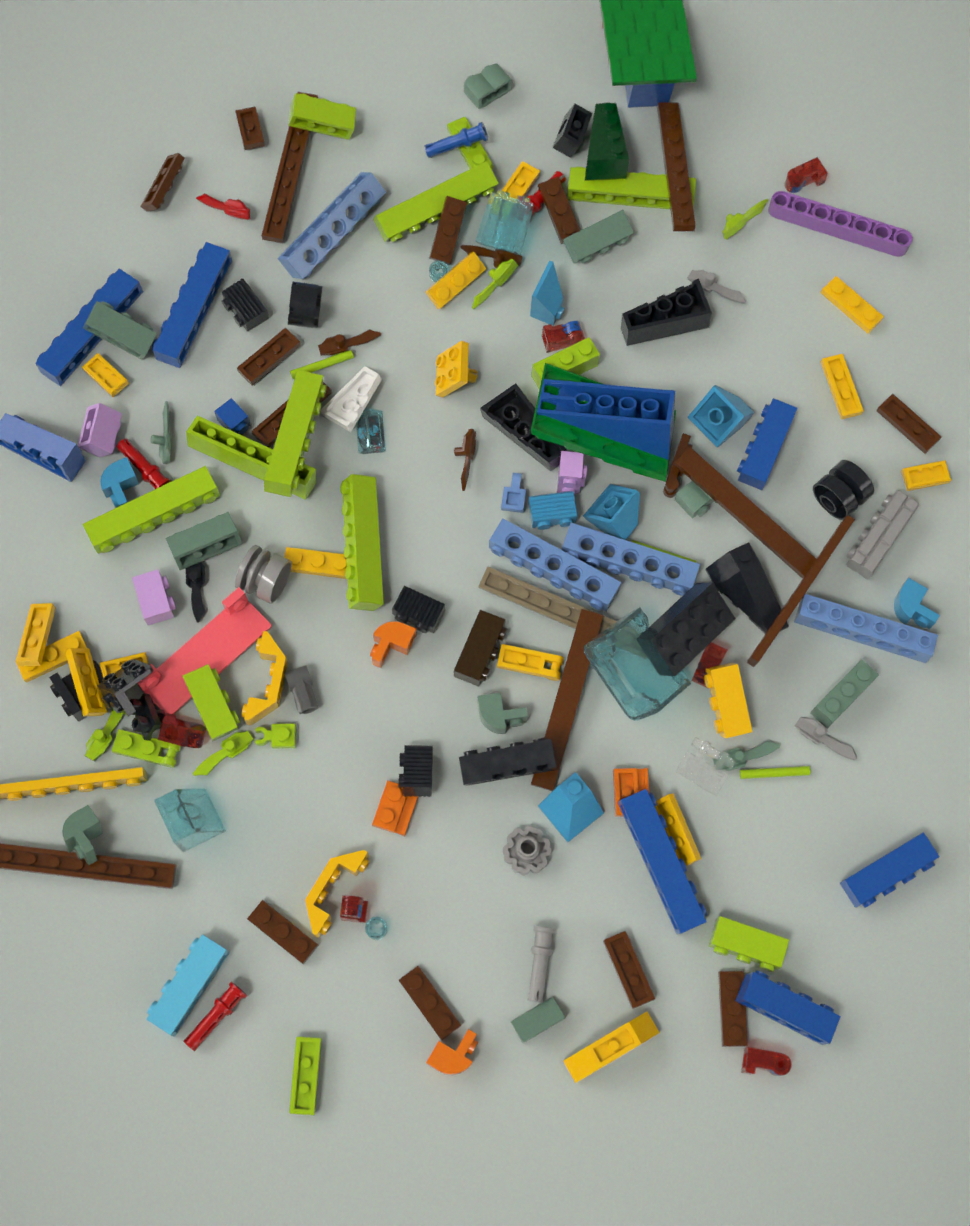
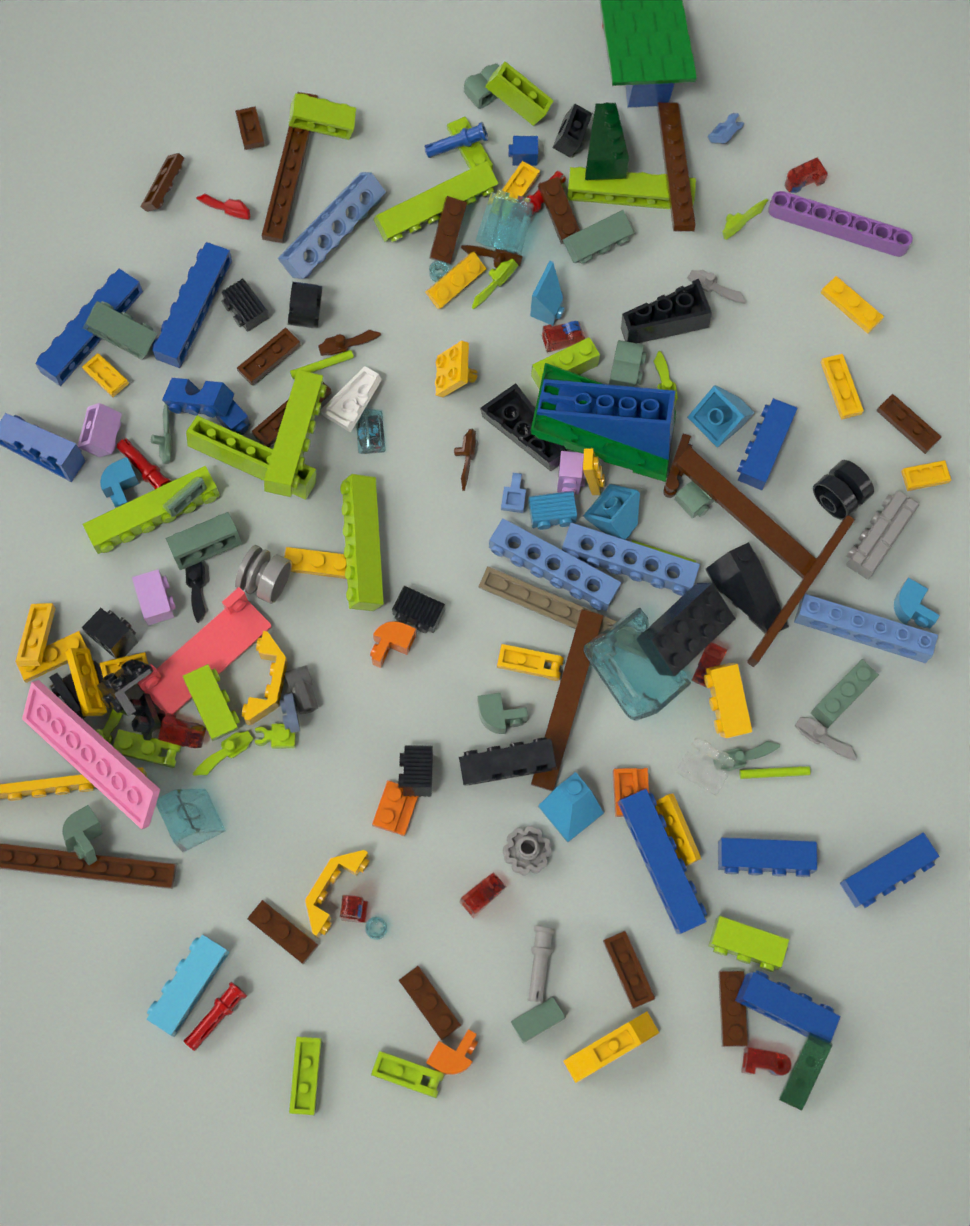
dark brown brick [454,610,508,687] -> none
none -> bright pink plate [22,680,161,829]
none -> black brick [82,607,138,659]
none -> blue arch [162,378,235,418]
none -> sand green slope [163,477,206,517]
none -> sand blue plate [280,693,300,733]
none -> lime plate [371,1051,444,1098]
none -> clear red leg [459,872,506,918]
none -> lime brick [485,61,554,126]
none -> blue brick [508,136,538,166]
none -> yellow plate [583,449,605,495]
none -> sand green brick [609,340,646,387]
none -> lime piece [653,351,678,410]
none -> medium blue plate [708,113,744,144]
none -> blue brick [718,838,817,877]
none -> clear green tile [779,1032,833,1111]

